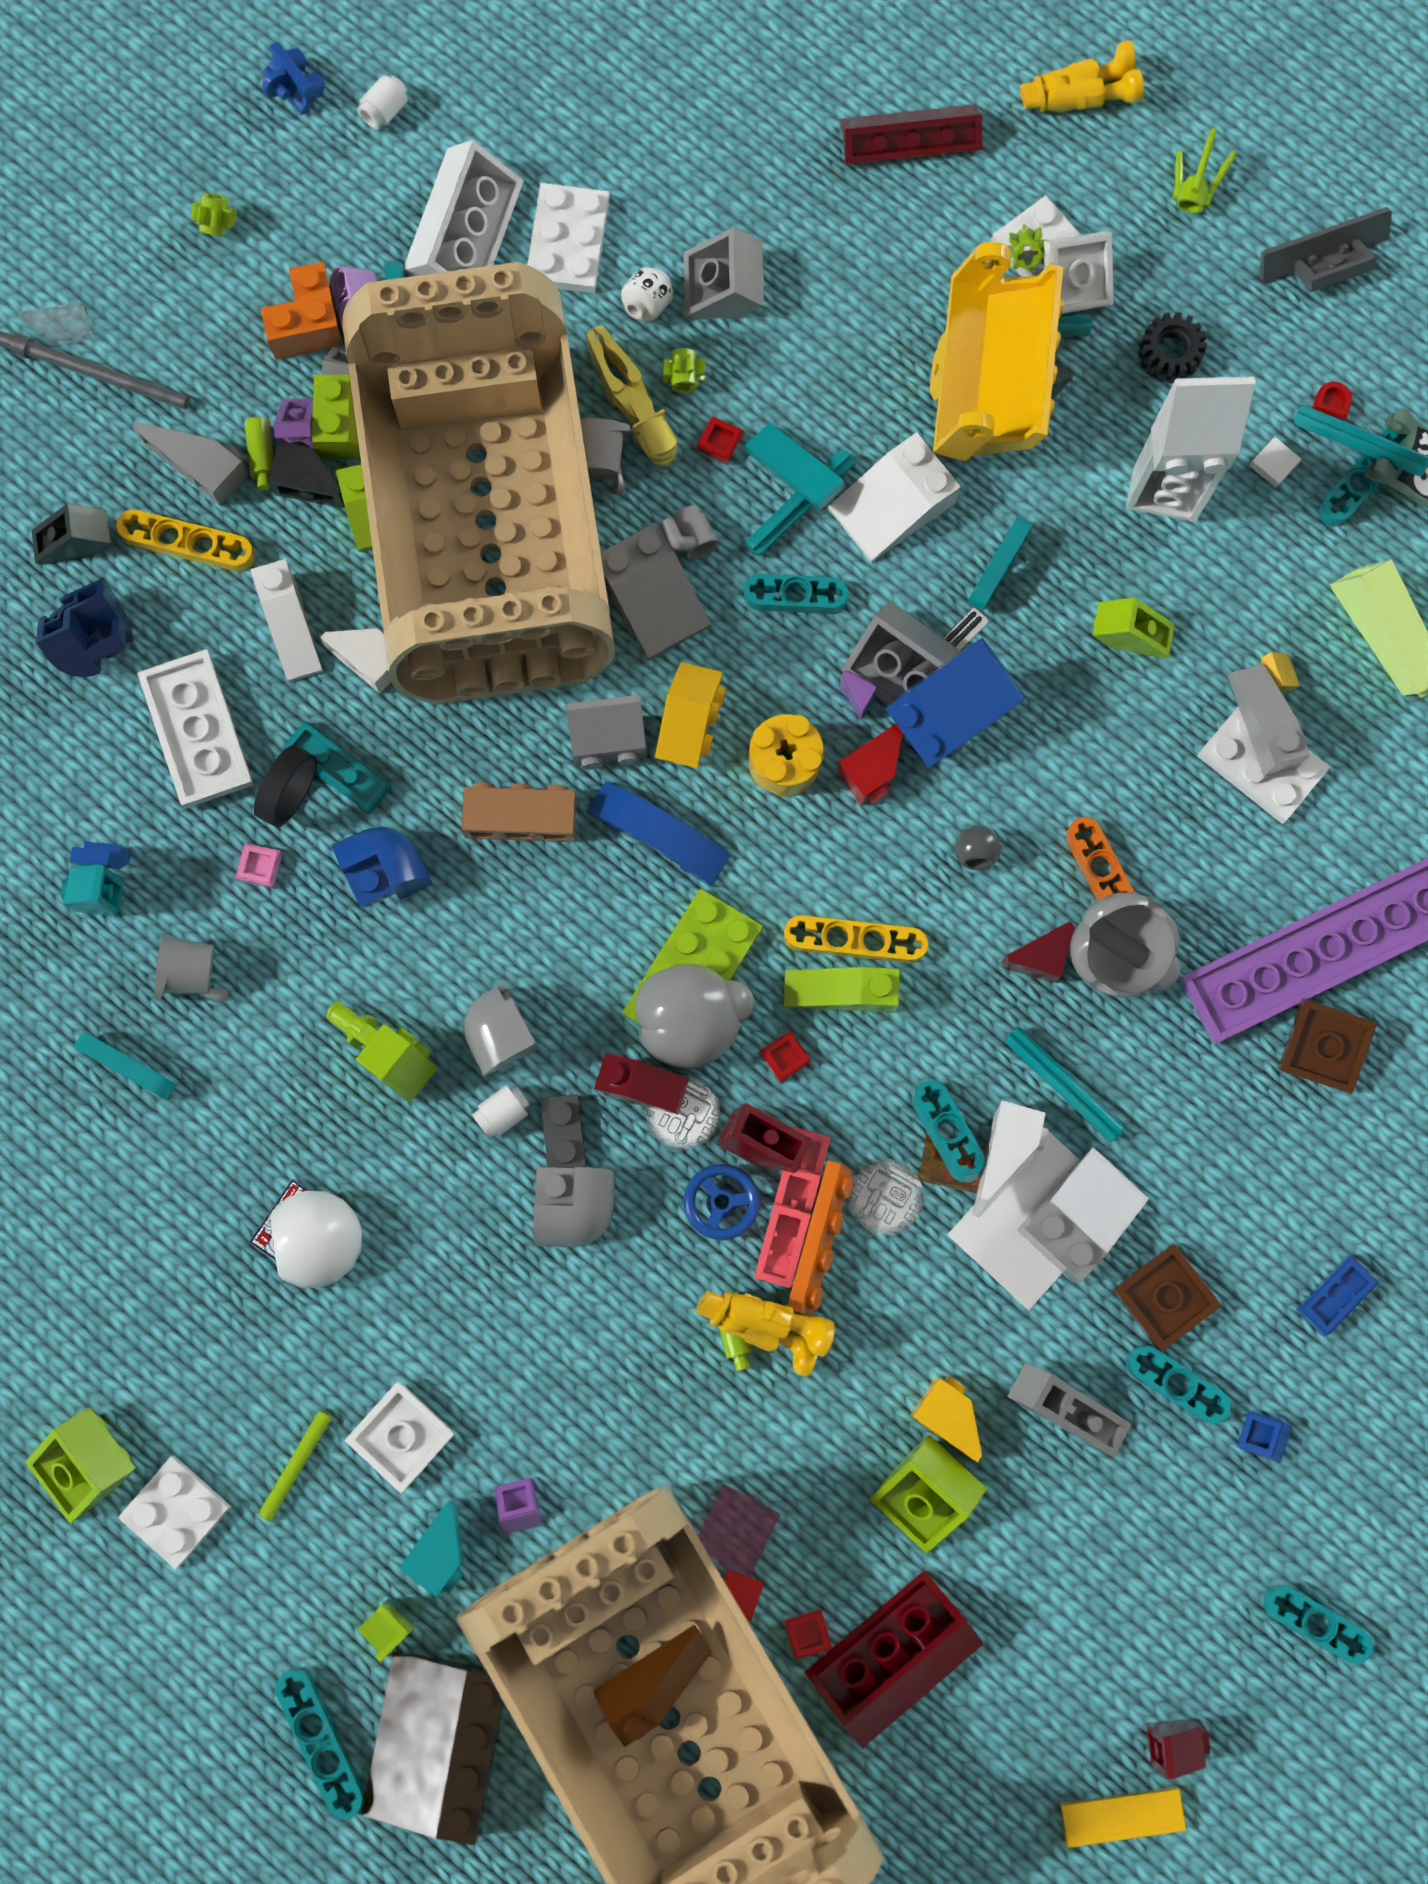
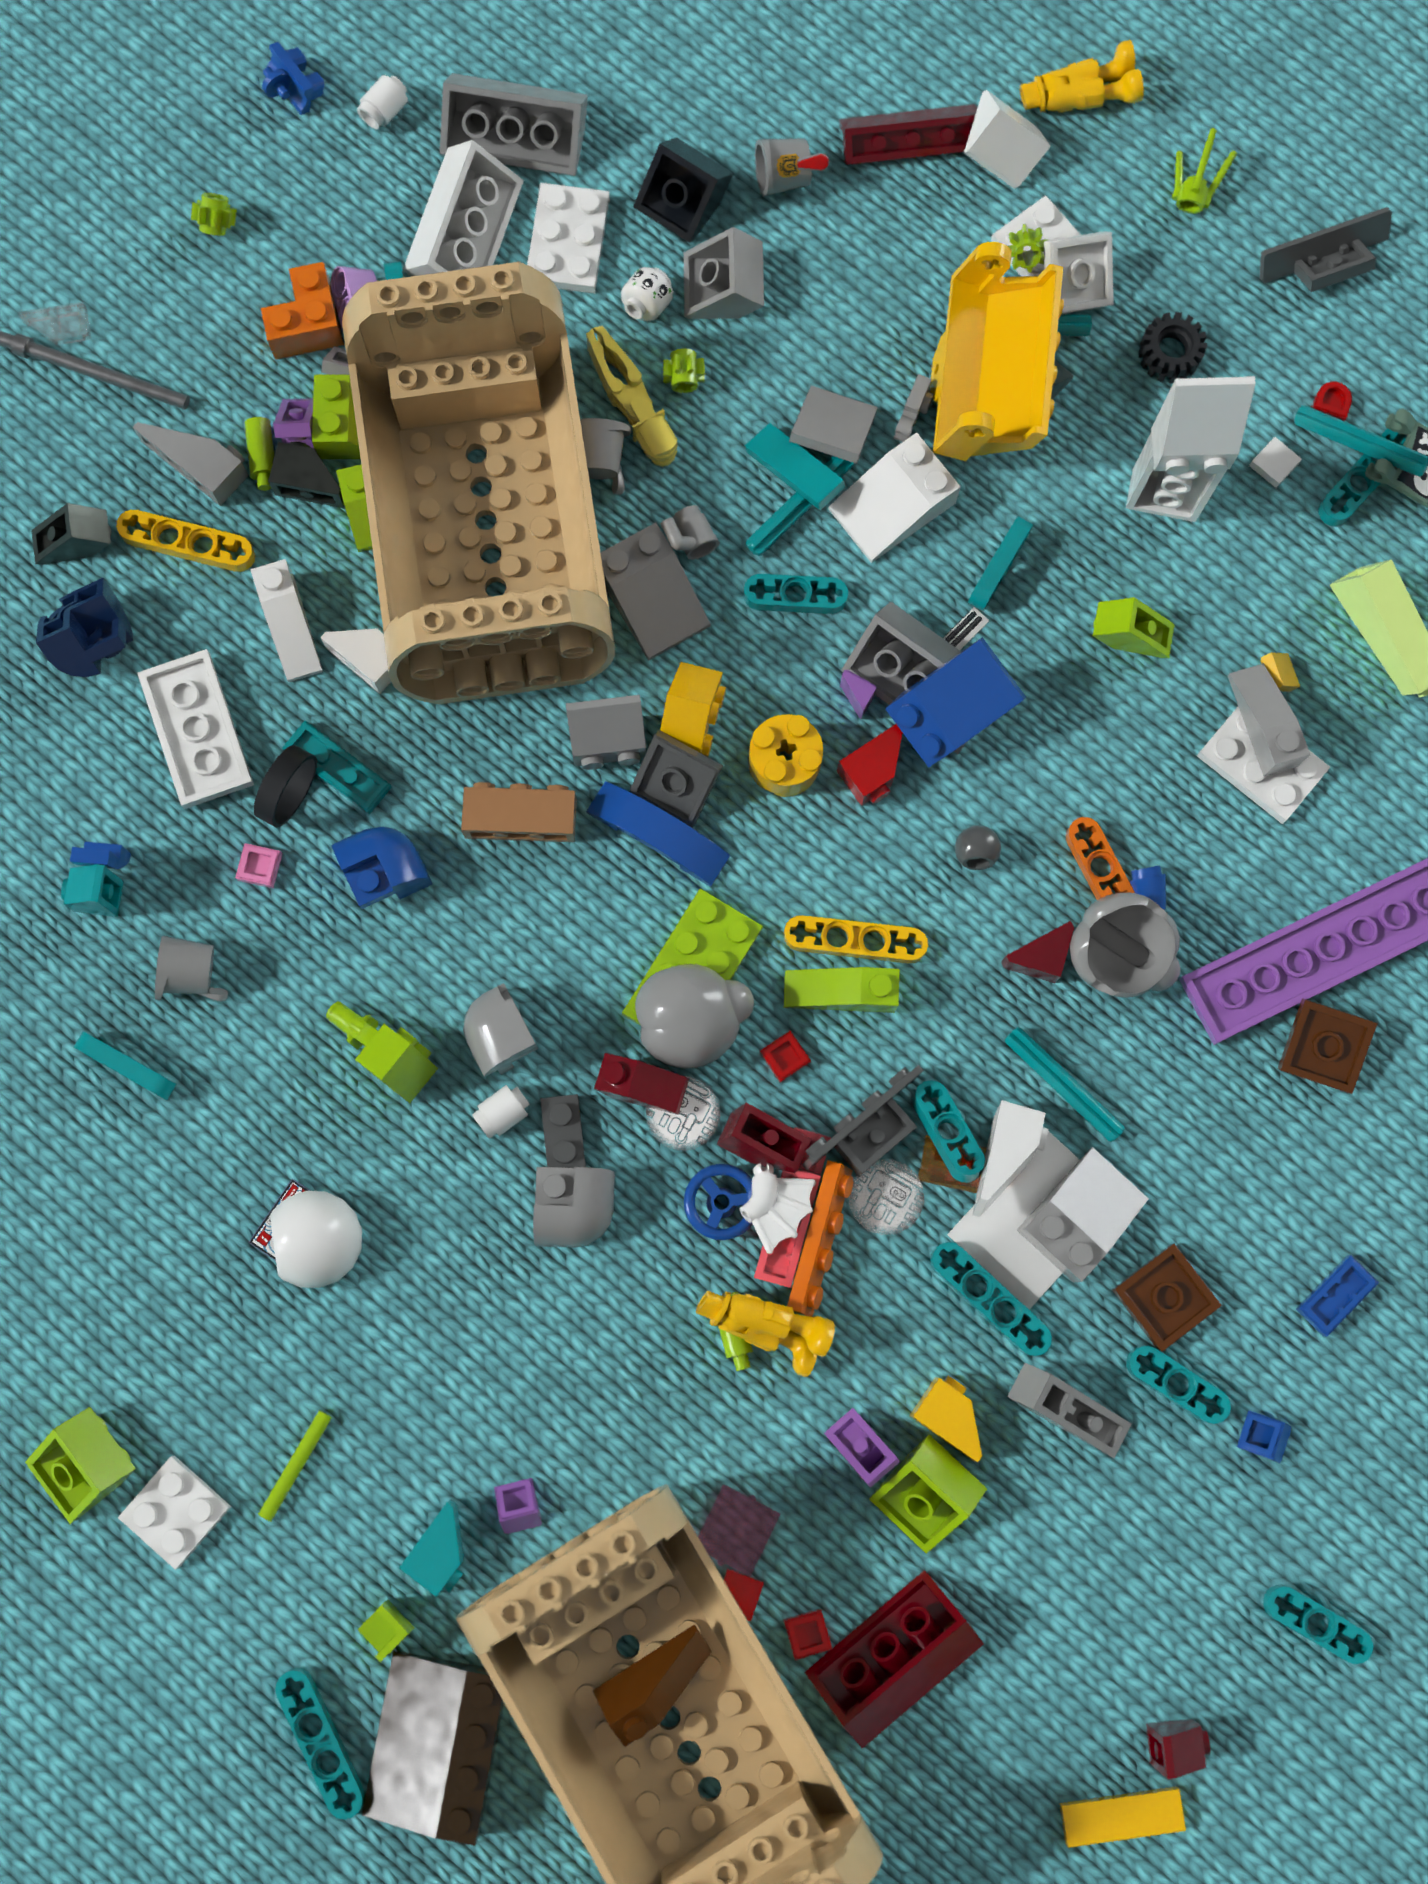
white plate [344,1381,456,1494] -> none
red tile [696,416,744,465] -> none
none -> light grey slope [440,73,588,176]
none -> dark grey tile [629,730,723,828]
none -> black slope [633,137,734,243]
none -> white arm [740,1163,816,1254]
none -> light grey hat [755,138,829,196]
none -> light grey tile [789,386,878,464]
none -> dark grey bracket [802,1065,924,1177]
none -> medium lavender slope [824,1408,900,1488]
none -> light grey plate [894,374,934,442]
none -> teal beam [930,1242,1052,1356]
none -> white slope [964,90,1051,189]
none -> blue cone [1129,865,1166,910]

